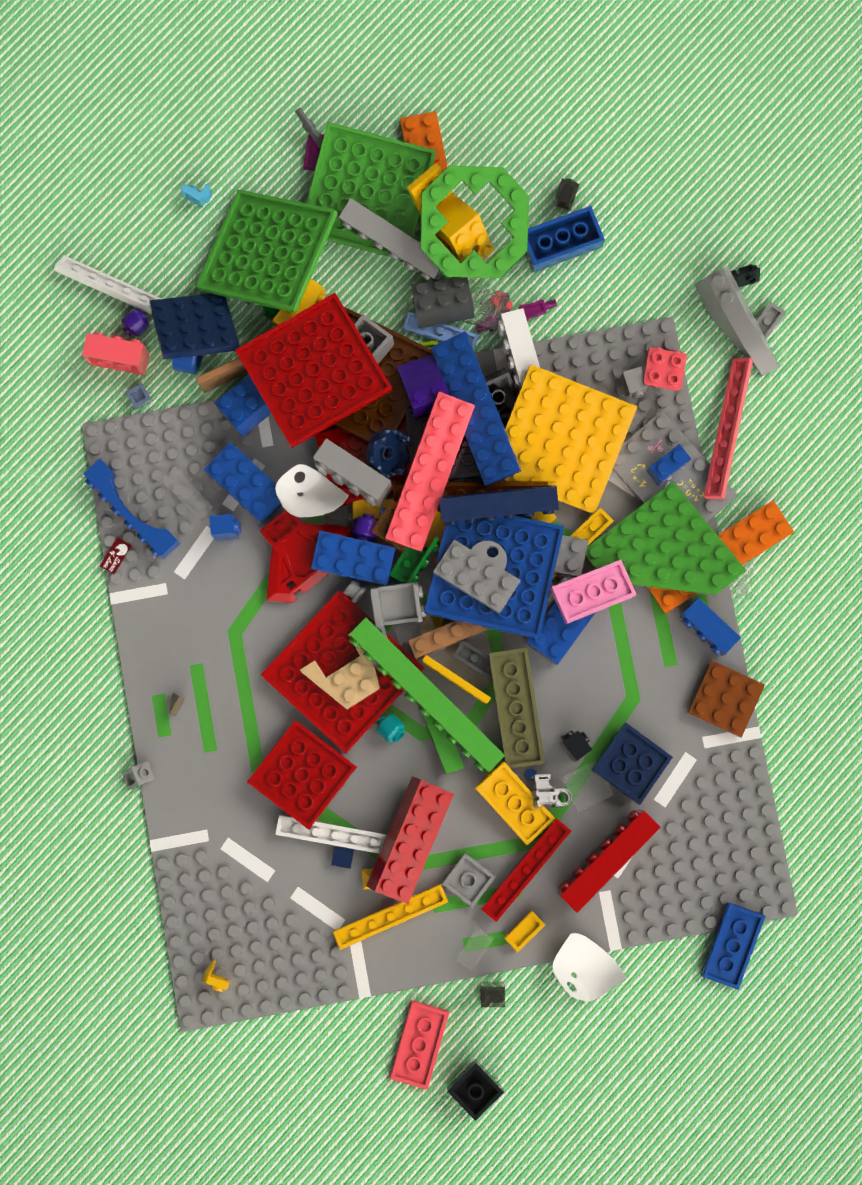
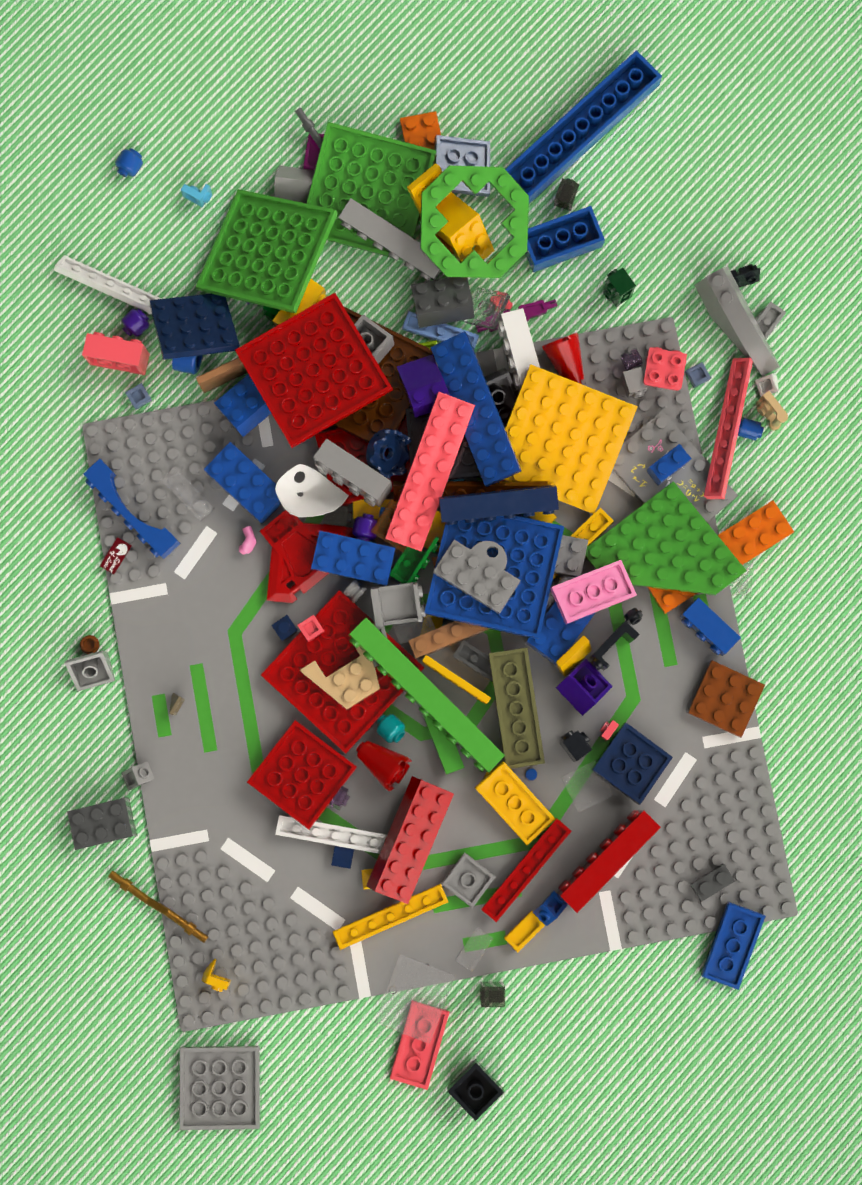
blue brick [209,514,242,541] -> none
light grey piece [531,774,572,809] -> none
white piece [552,933,626,1002] -> none
none -> light grey slope [65,650,115,691]
none -> dark grey brick [67,797,137,850]
none -> dark orange plate [80,635,100,654]
none -> pearl gold bar [108,871,208,943]
none -> blue head [115,148,143,177]
none -> light grey plate [180,1046,260,1130]
none -> bright pink arm [239,526,256,555]
none -> dark blue plate [271,615,298,642]
none -> light grey slope [274,166,315,203]
none -> coral plate [297,615,325,642]
none -> clear purple plate [329,786,350,811]
none -> red cone [356,741,412,792]
none -> clear piece [375,954,455,1044]
none -> plate [435,135,490,197]
none -> blue brick [505,50,662,204]
none -> blue bracket [533,891,568,926]
none -> red cone [542,333,584,384]
none -> yellow tile [556,636,592,677]
none -> dark purple slope [556,659,613,716]
none -> black panel [589,621,640,671]
none -> coral plate [600,720,619,741]
none -> dark green brick [603,268,636,307]
none -> clear purple wheel [621,348,643,370]
none -> black plate [624,608,643,625]
none -> sand blue tile [685,362,711,388]
none -> dark grey plate [690,864,735,902]
none -> blue brick [738,418,764,441]
none -> white slope [755,373,779,398]
none -> tan plate [756,391,788,431]

